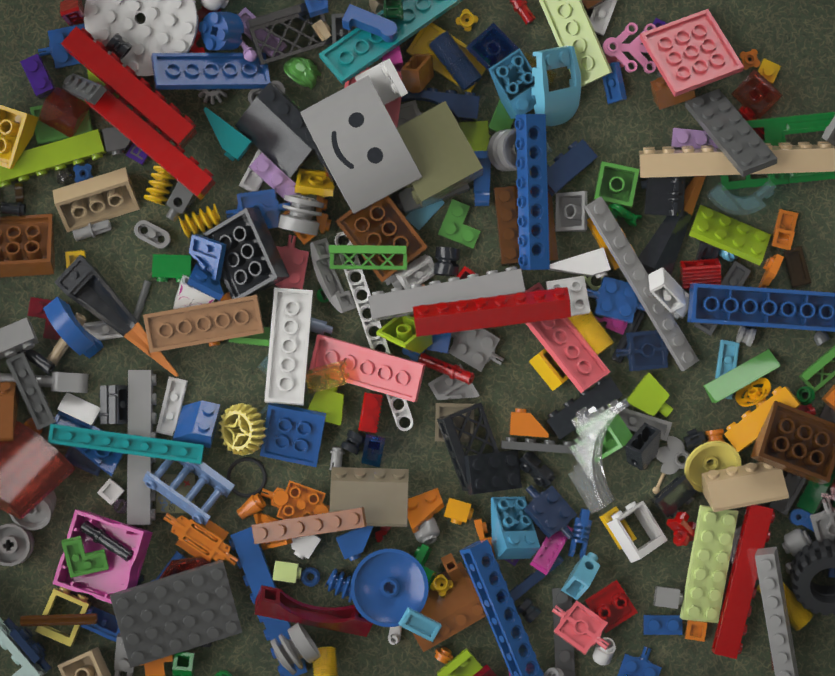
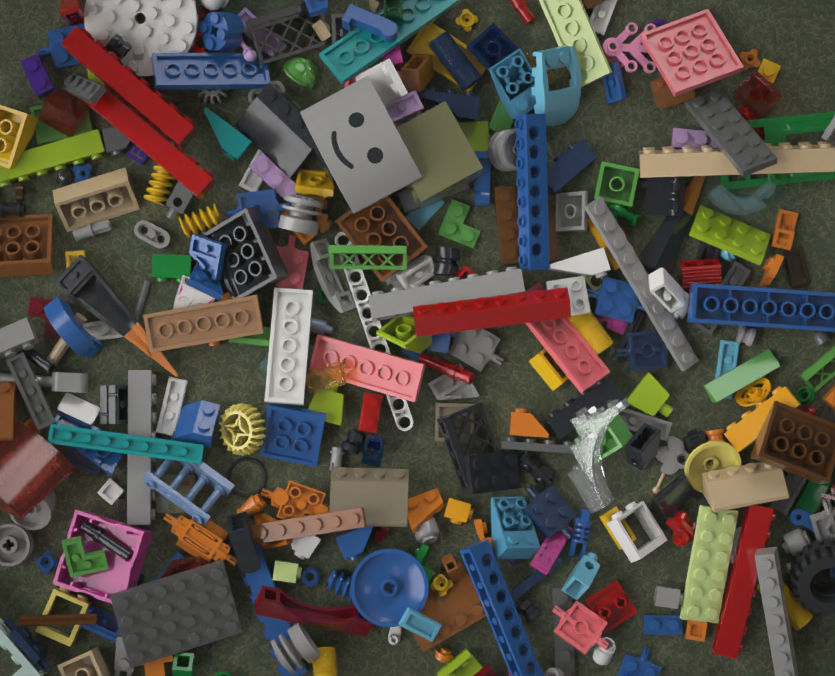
none -> blue plate [35,551,59,574]
none -> black slope [228,511,261,574]
none -> lavender plate [384,90,424,123]

